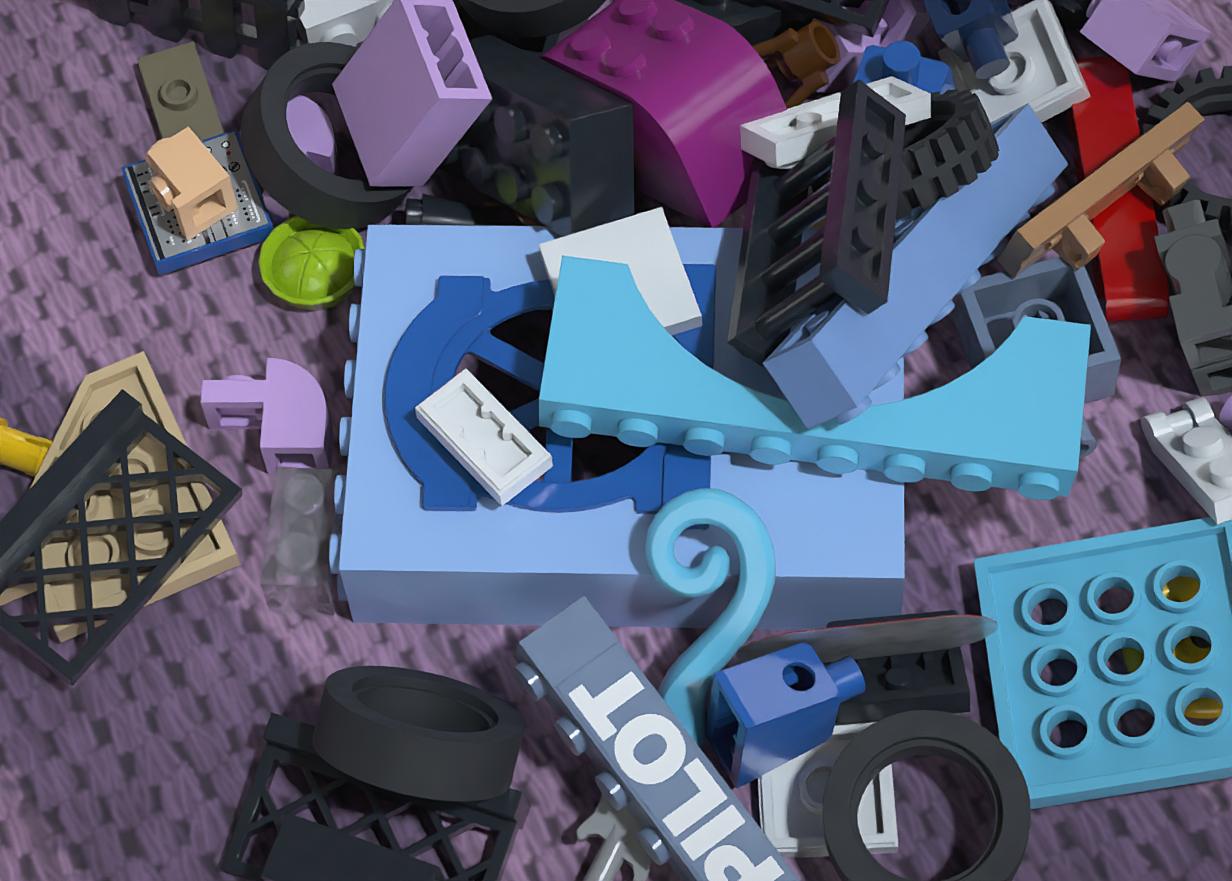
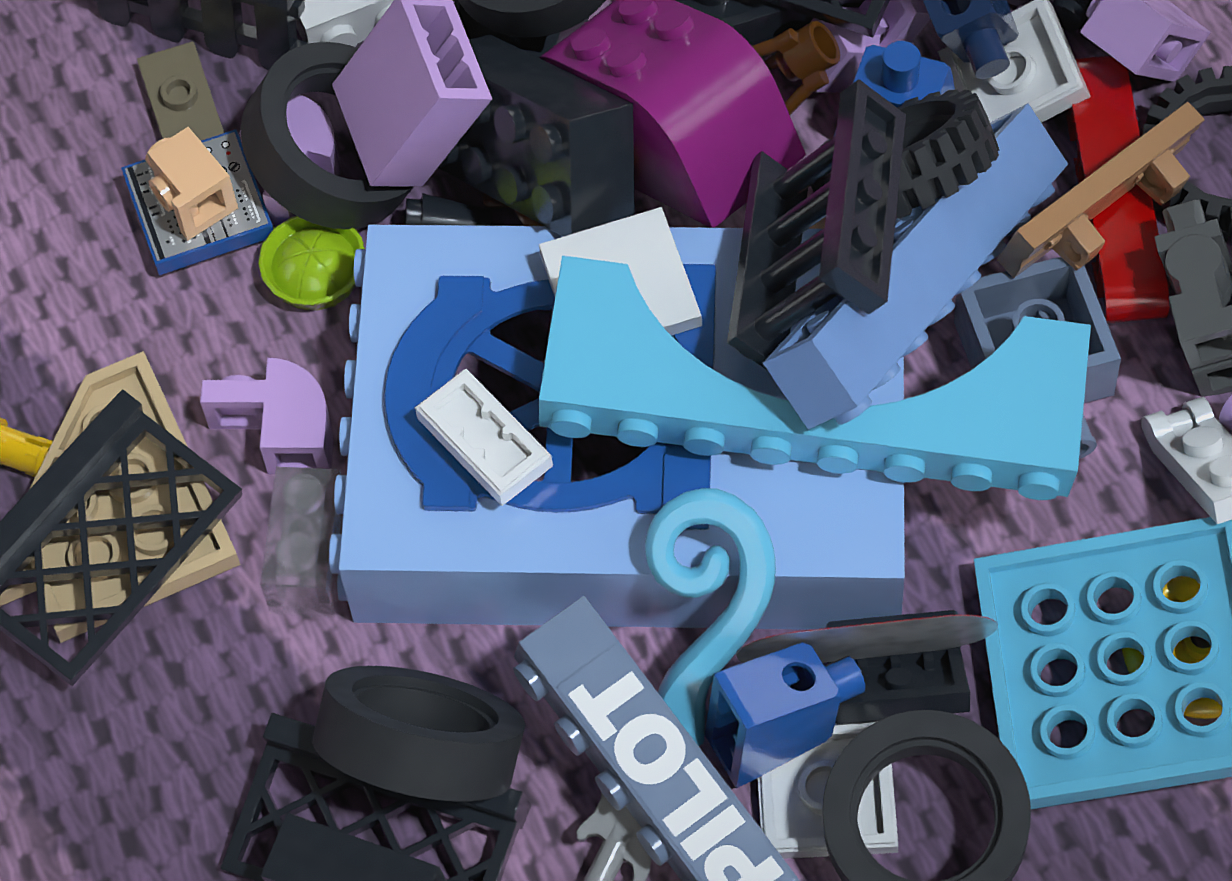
white plate [740,76,931,169] -> none

